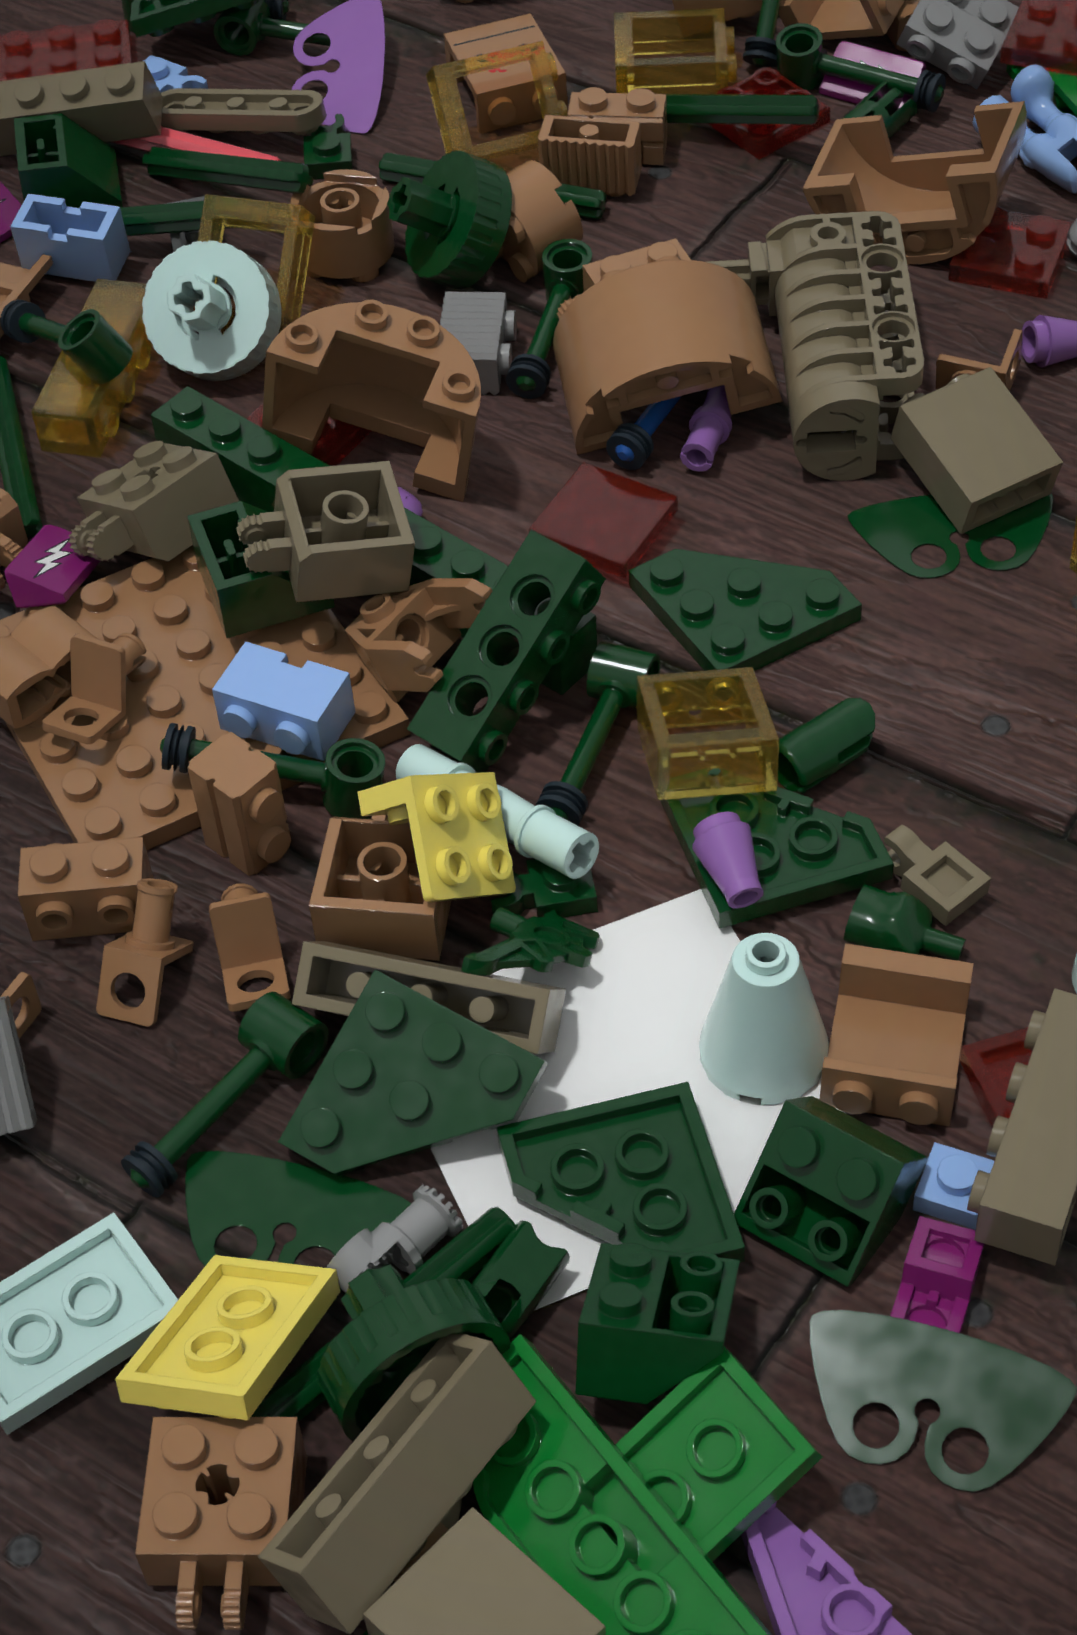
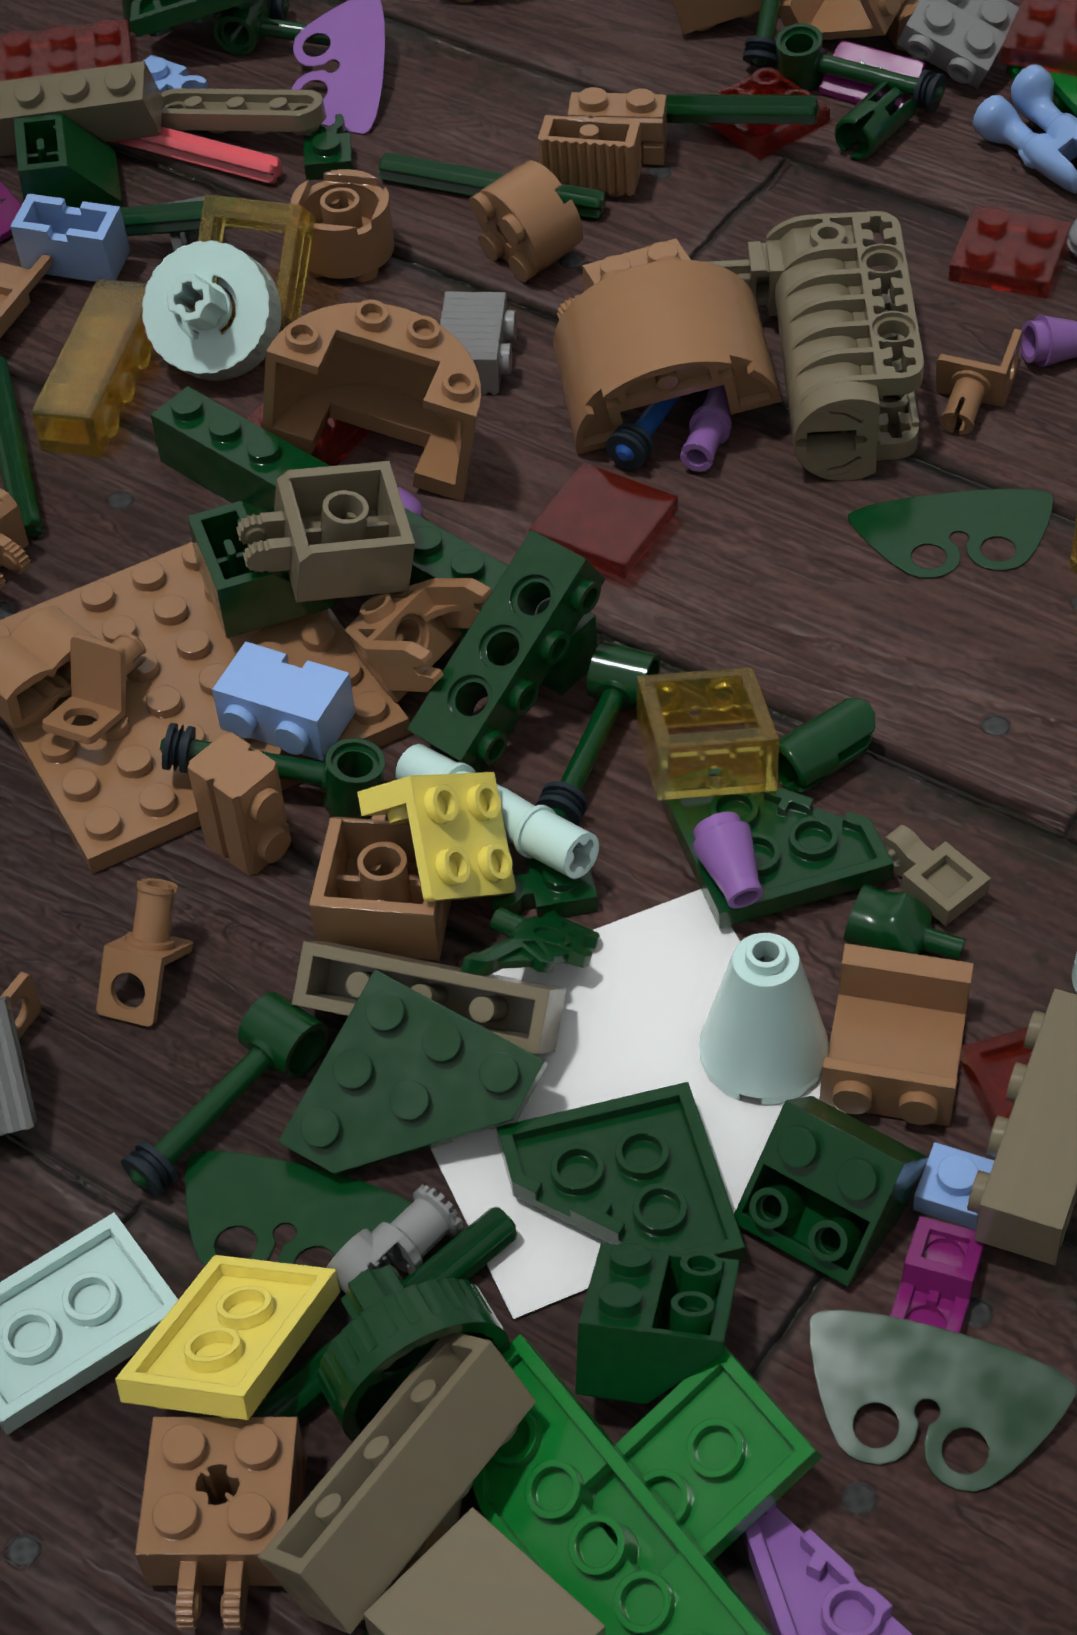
dark green piece [0,300,133,384] -> none
magenta slope [5,525,100,608] -> none
medium nougat brick [18,837,154,941] -> none
dark tan hinge [68,441,239,562] -> none
dark green axle [142,147,313,194] -> none
medium nougat bracket [209,883,291,1012] -> none
dark green piece [387,150,512,289] -> none
clear yellow window [426,41,568,160] -> none
medium nougat panel [444,13,568,134] -> none
dark green piece [472,1220,570,1340] -> none
dark green piece [506,239,593,399] -> none
clear yellow window [614,8,737,94] -> none
dark green plate [628,549,862,688] -> none
medium nougat cylinder [803,101,1027,264] -> none
dark tan brick [891,367,1063,534] -> none

